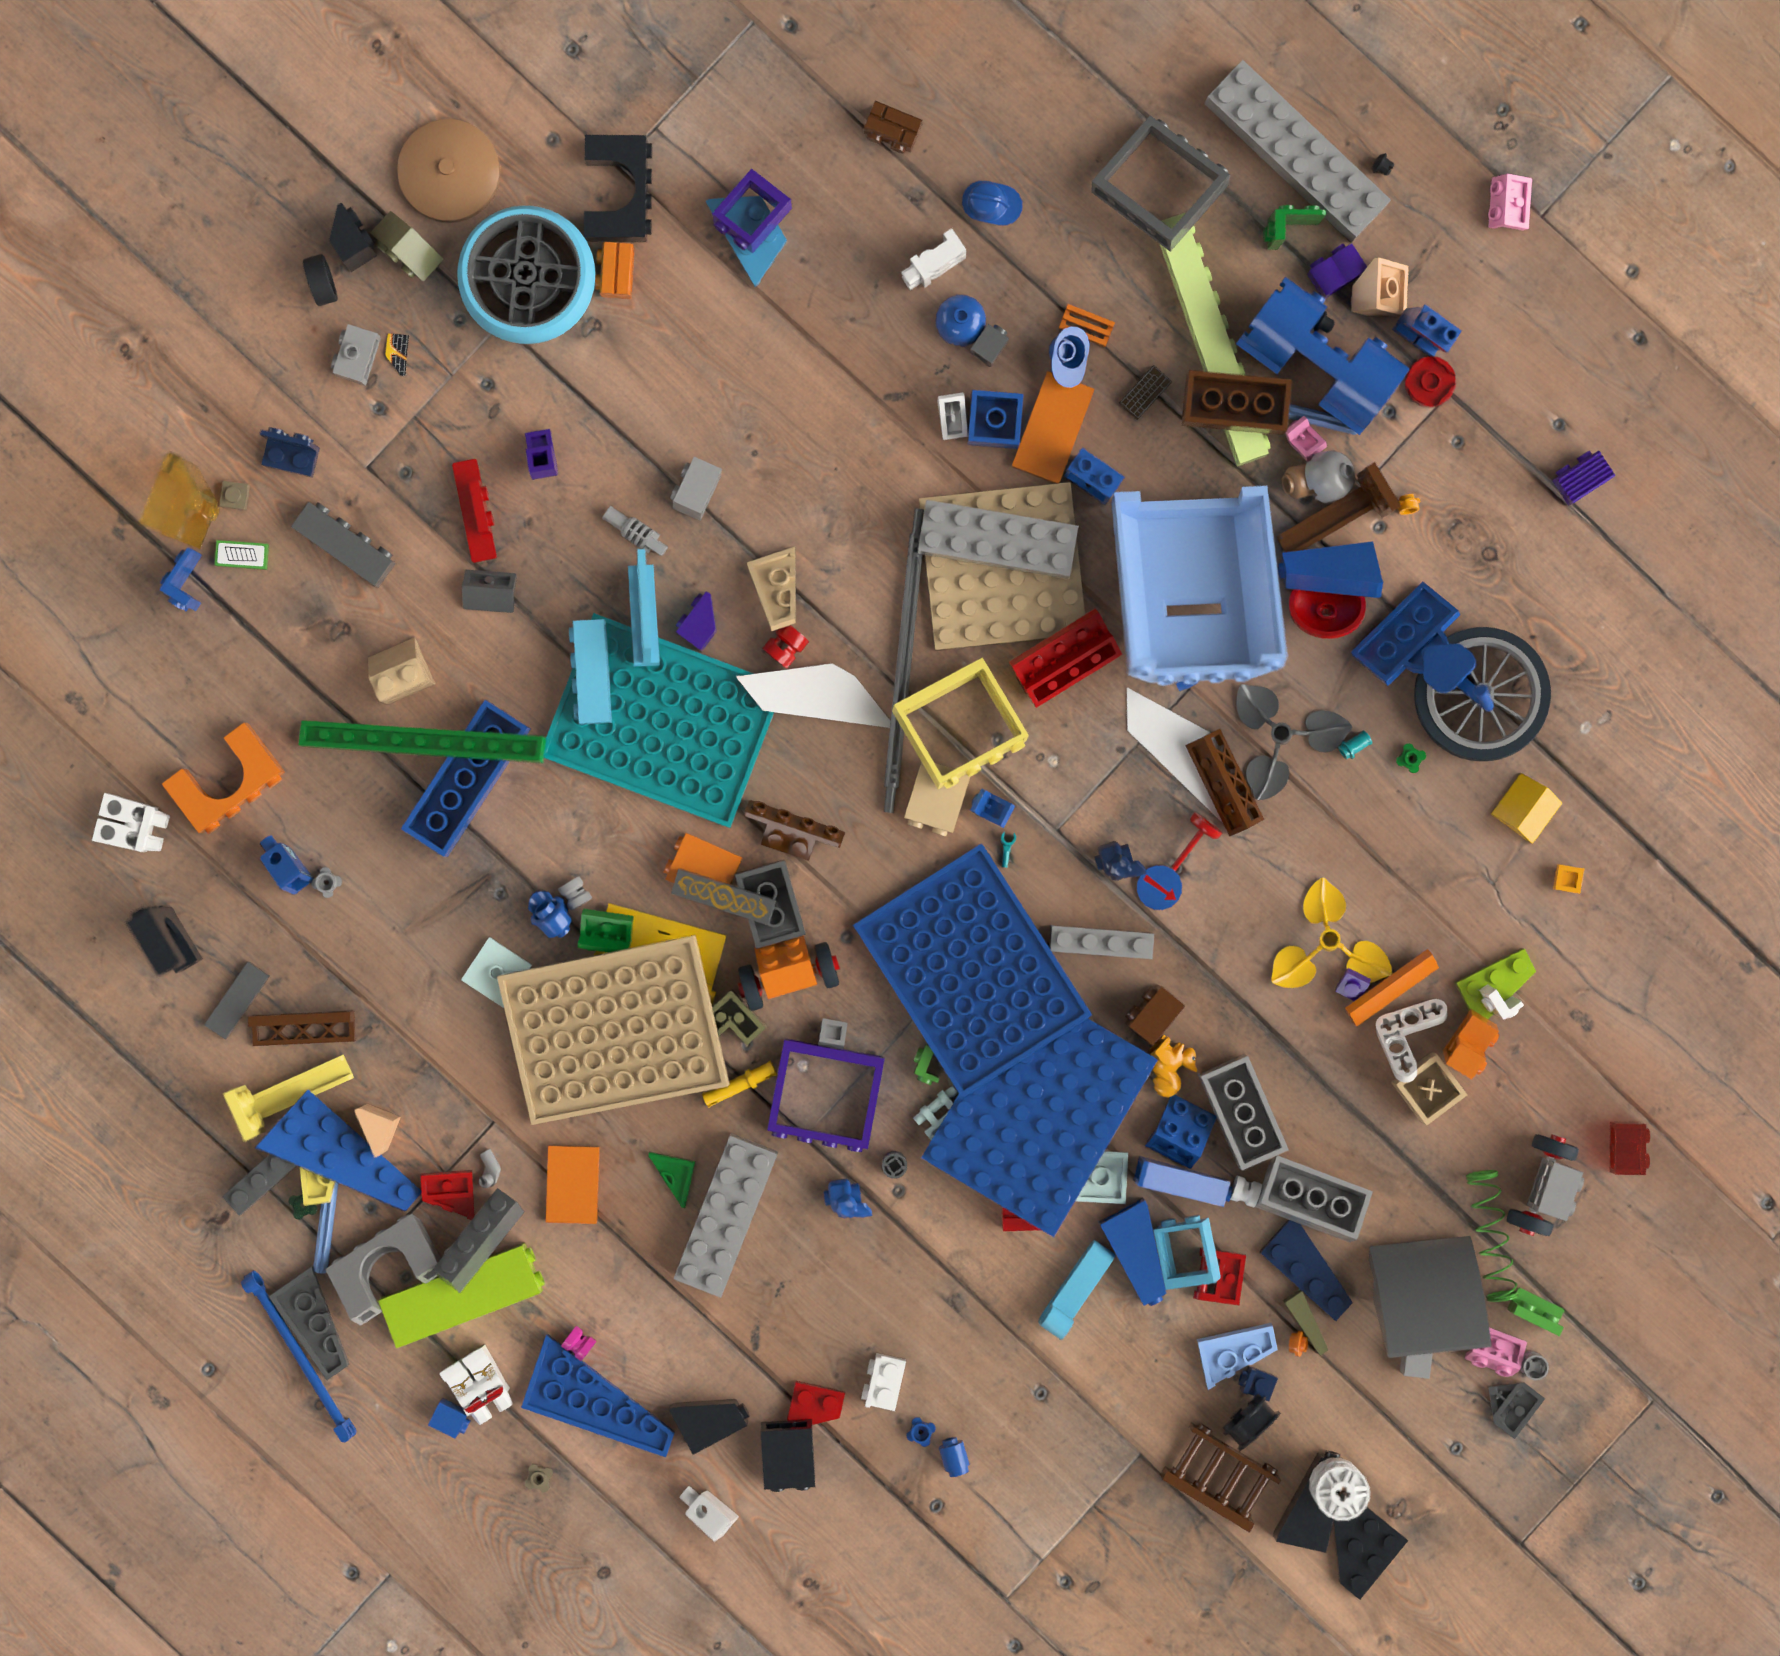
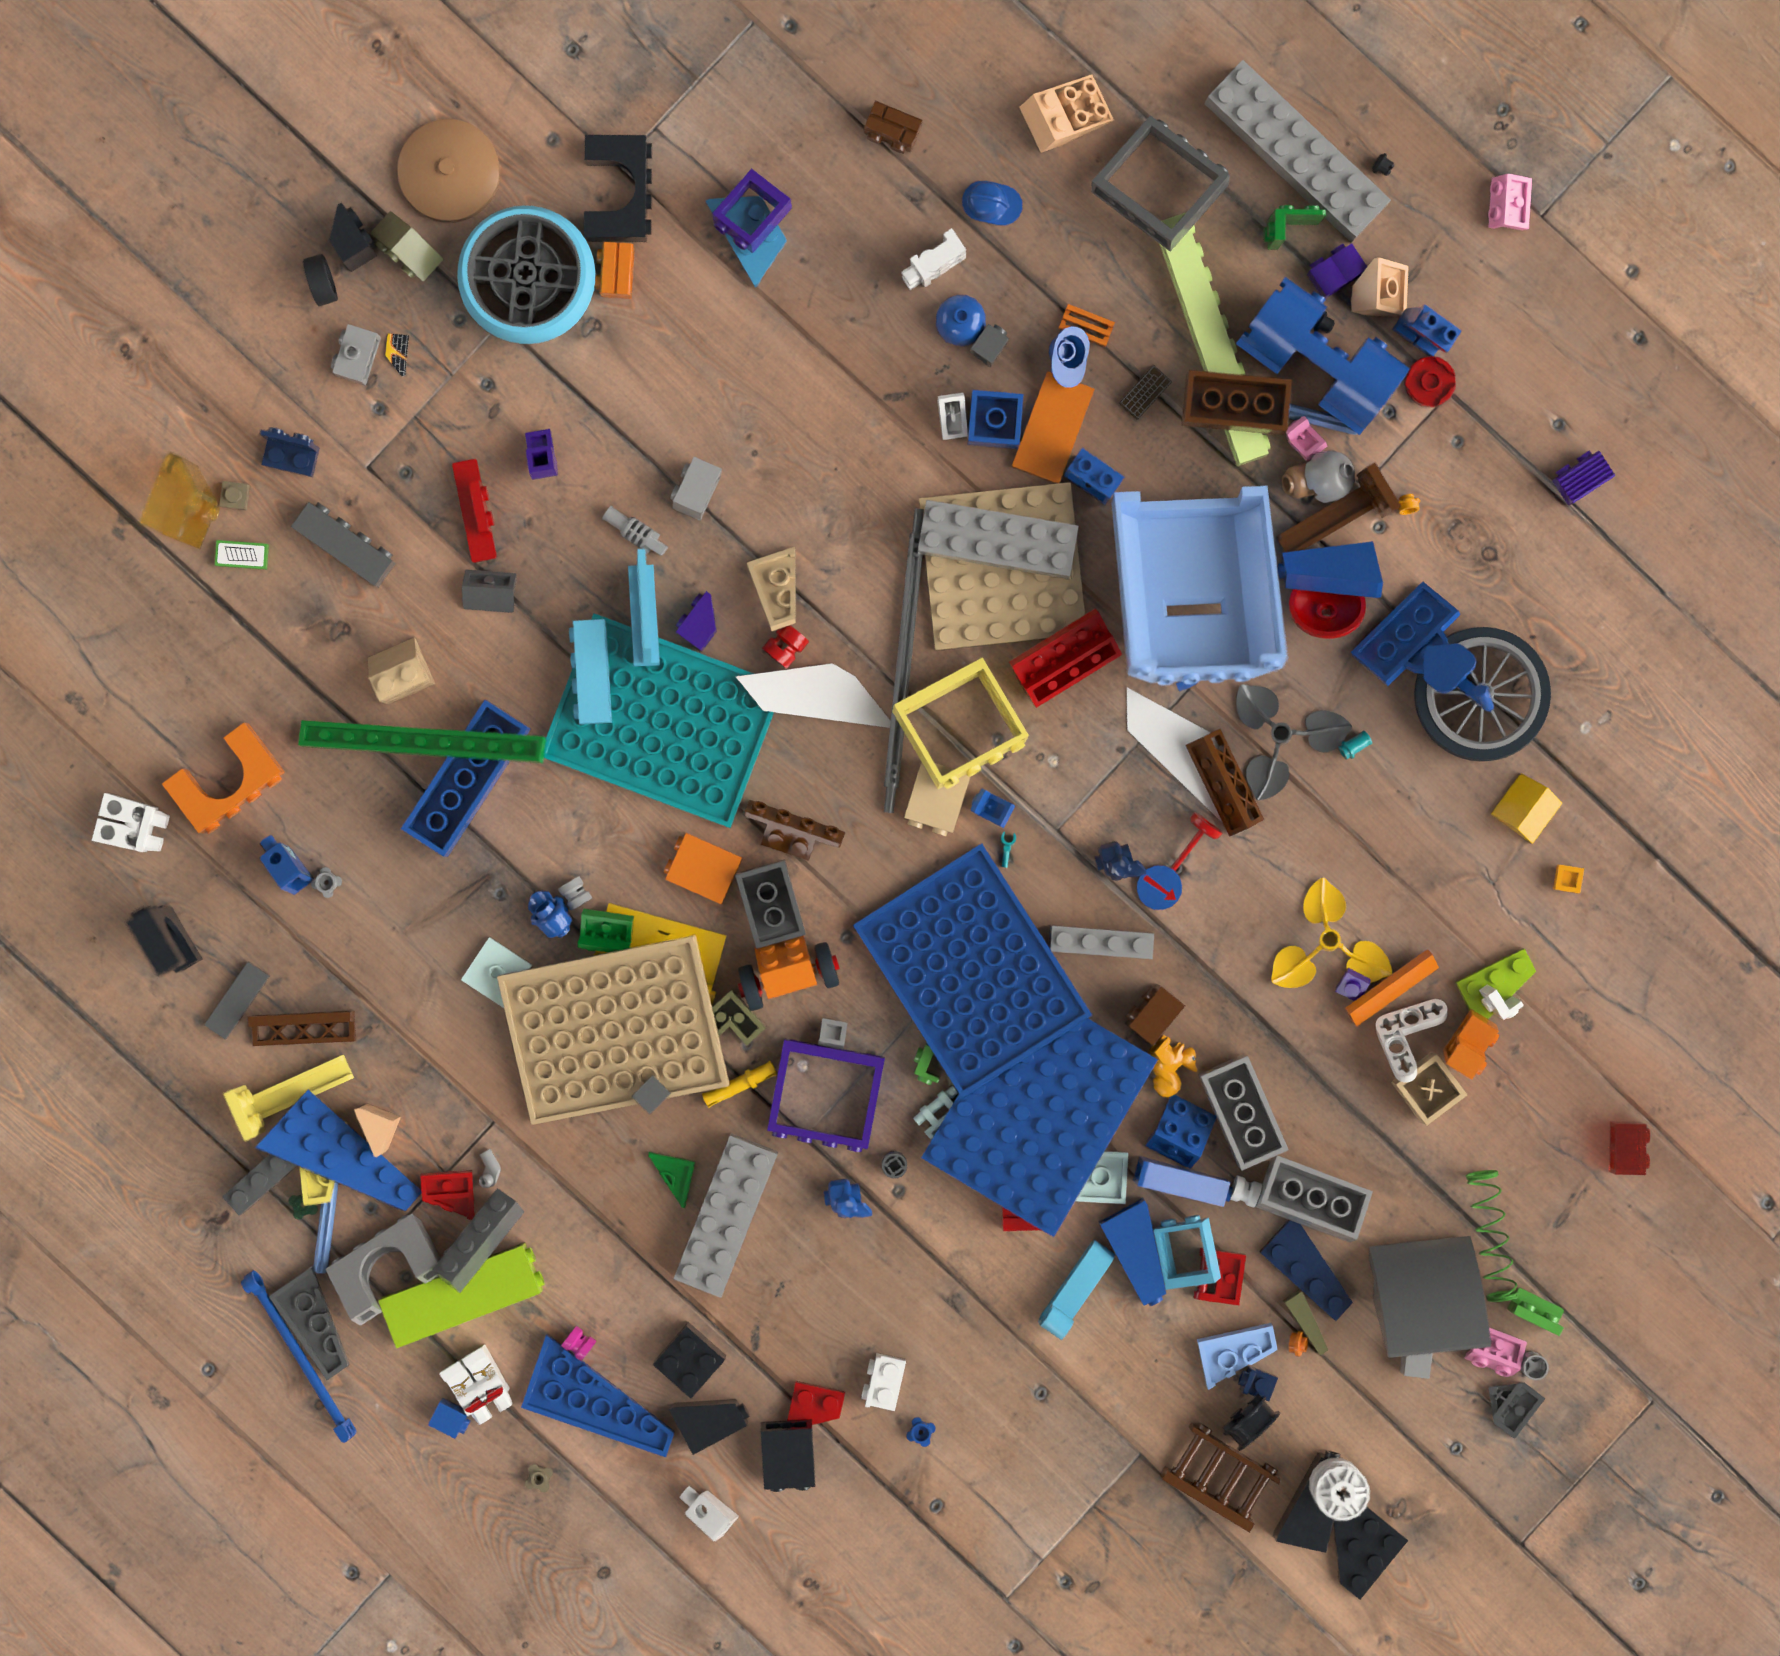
blue bracket [159,547,202,612] -> none
orange tile [546,1145,600,1224] -> none
dark grey tile [671,868,776,925] -> none
blue brick [939,1437,970,1477] -> none
green plate [1396,743,1426,773] -> none
brick [1506,1134,1584,1236] -> none
none -> dark grey slope [632,1075,671,1114]
none -> black brick [653,1322,726,1399]
none -> light nougat slope [1019,75,1114,153]

